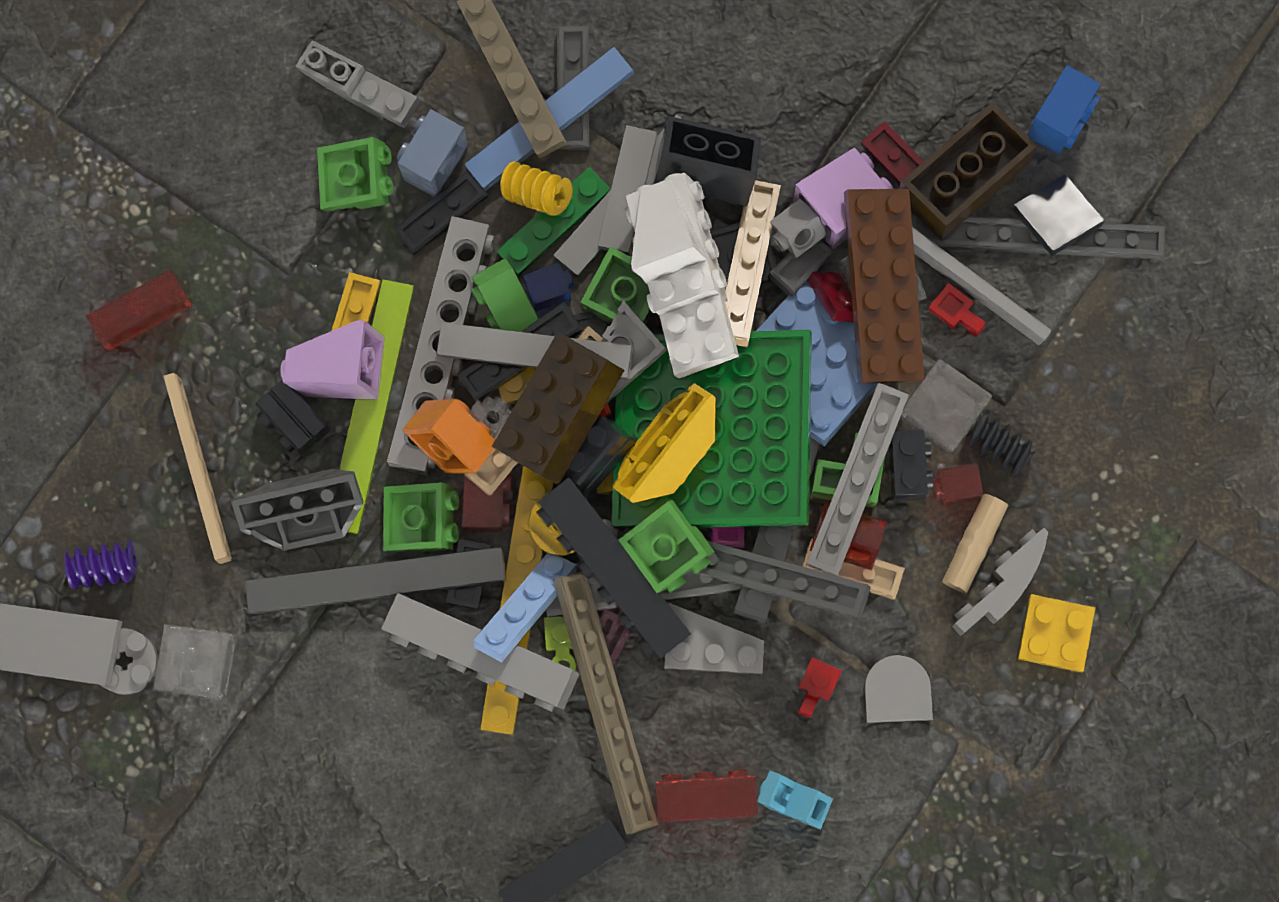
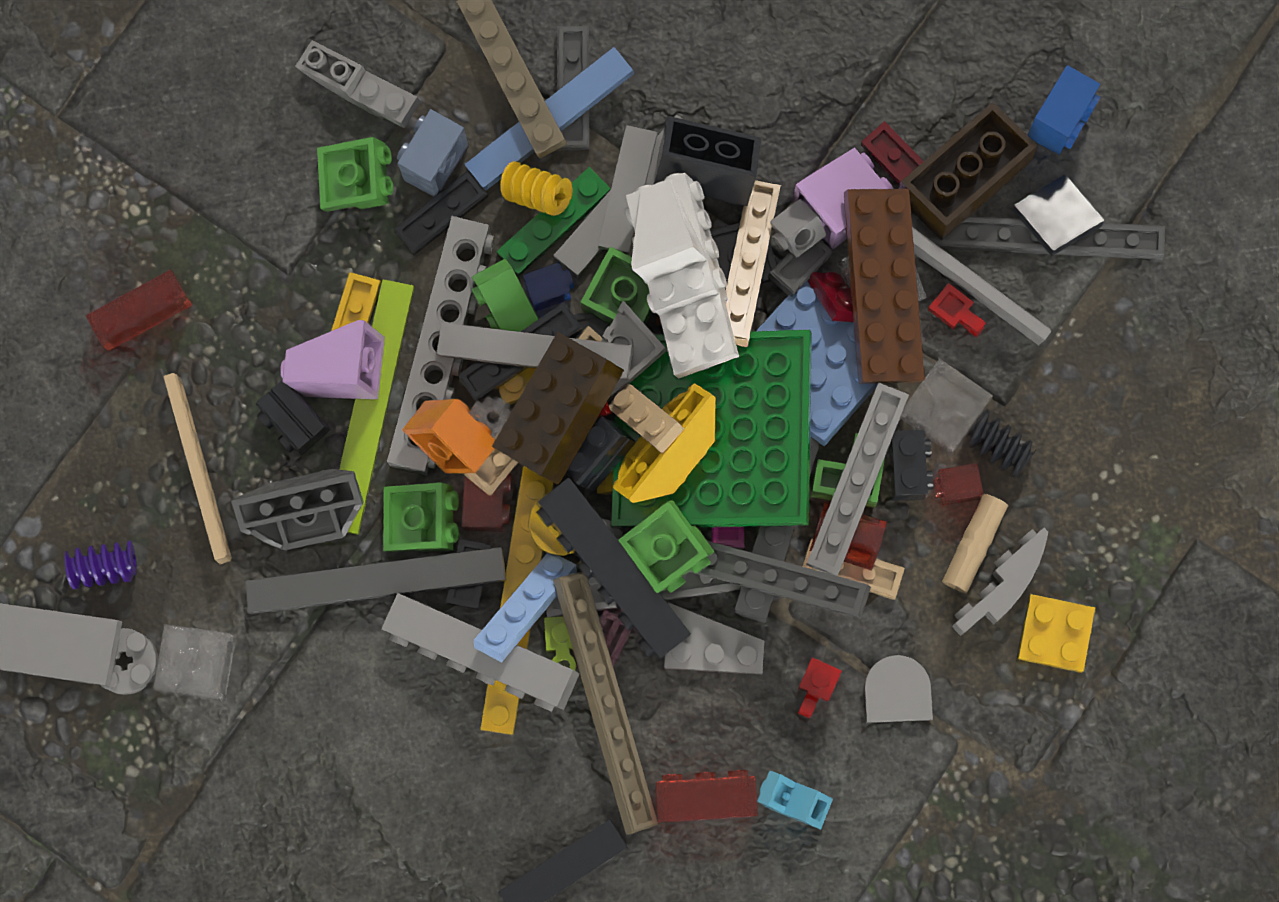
none -> tan plate [608,383,685,454]

